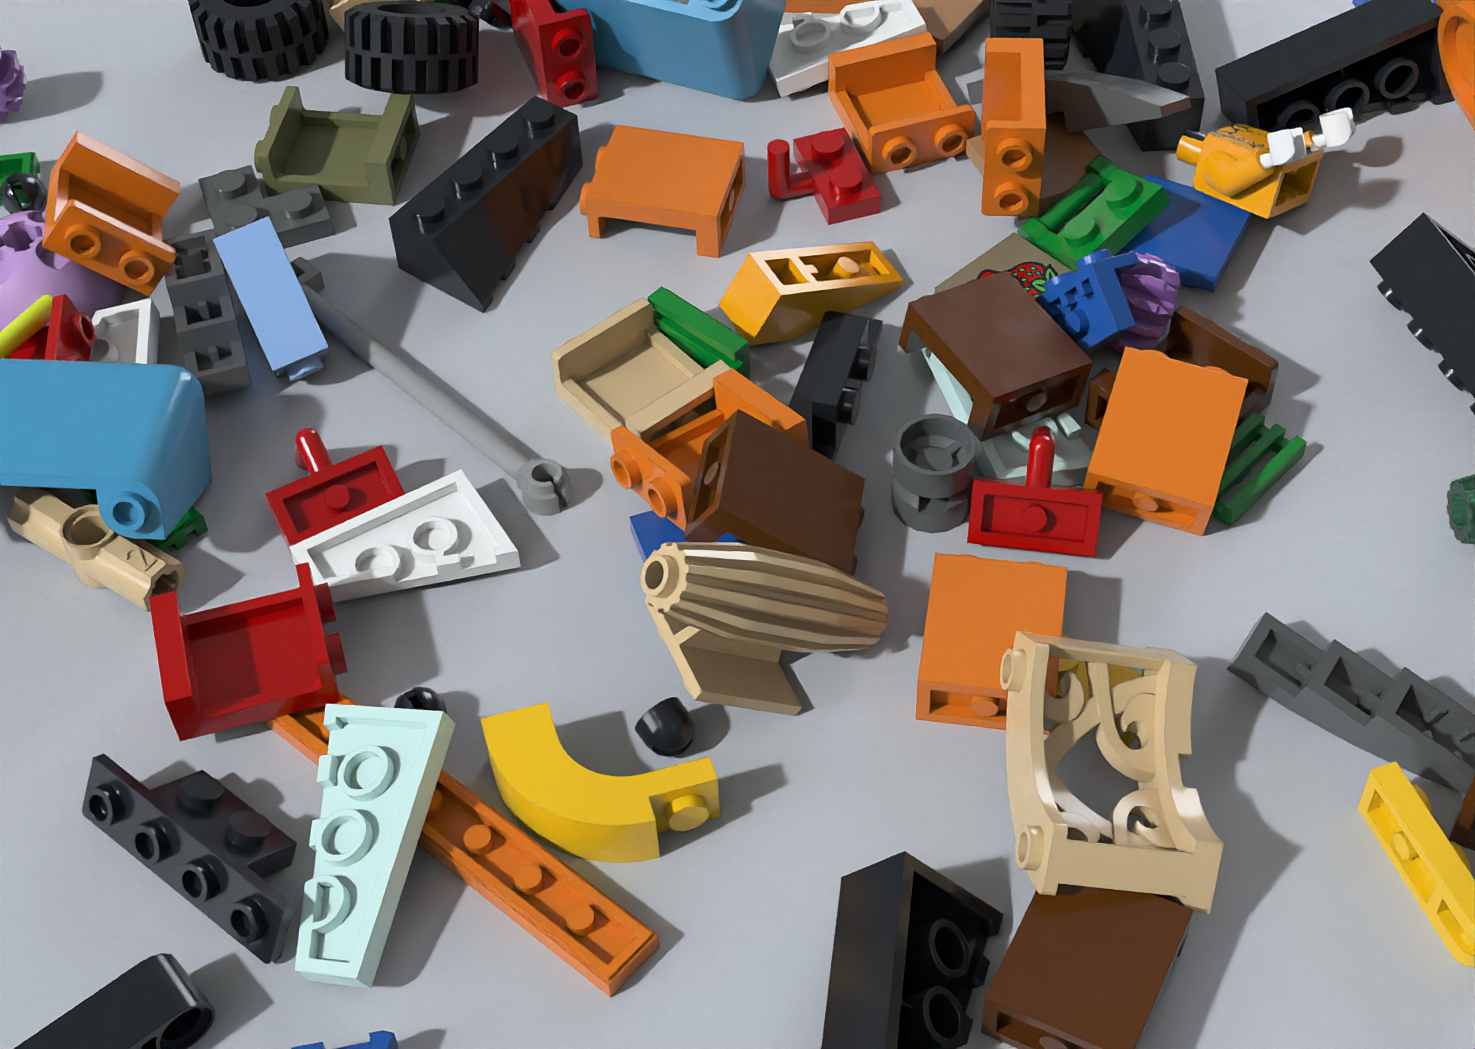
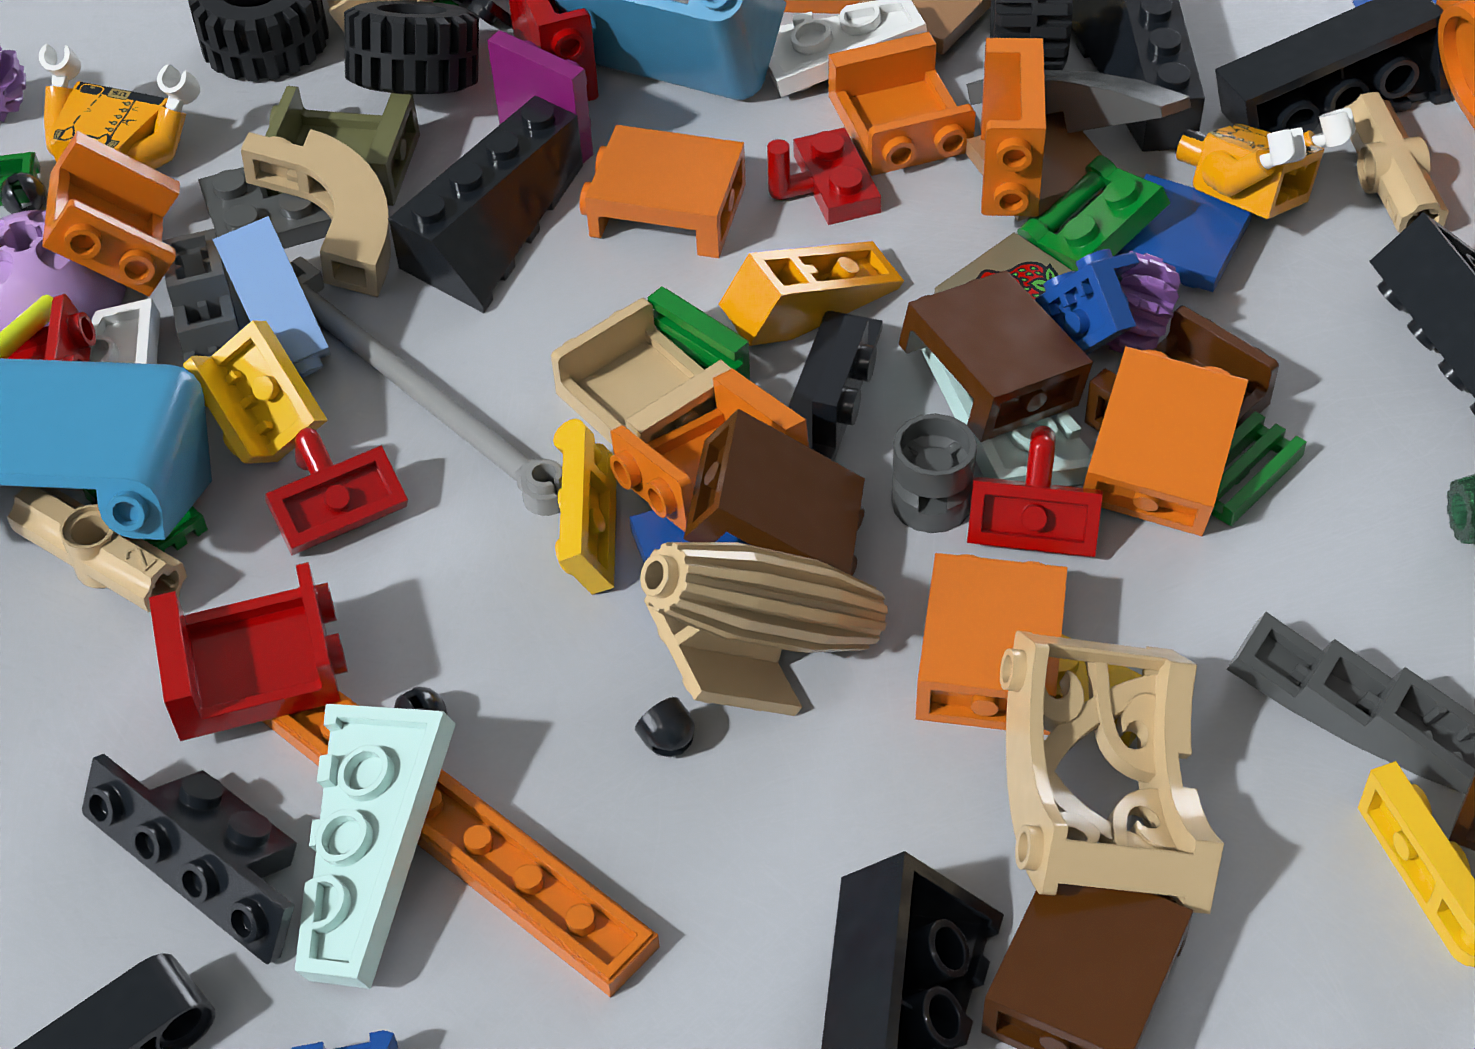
white wing [289,469,521,603] -> none
yellow arch [480,702,720,863] -> none
none -> light orange torso [39,44,200,169]
none -> yellow bracket [183,320,328,464]
none -> tan arch [241,129,391,297]
none -> magenta tile [487,30,594,163]
none -> yellow plate [553,419,617,595]
none -> tan piece [1344,92,1449,233]

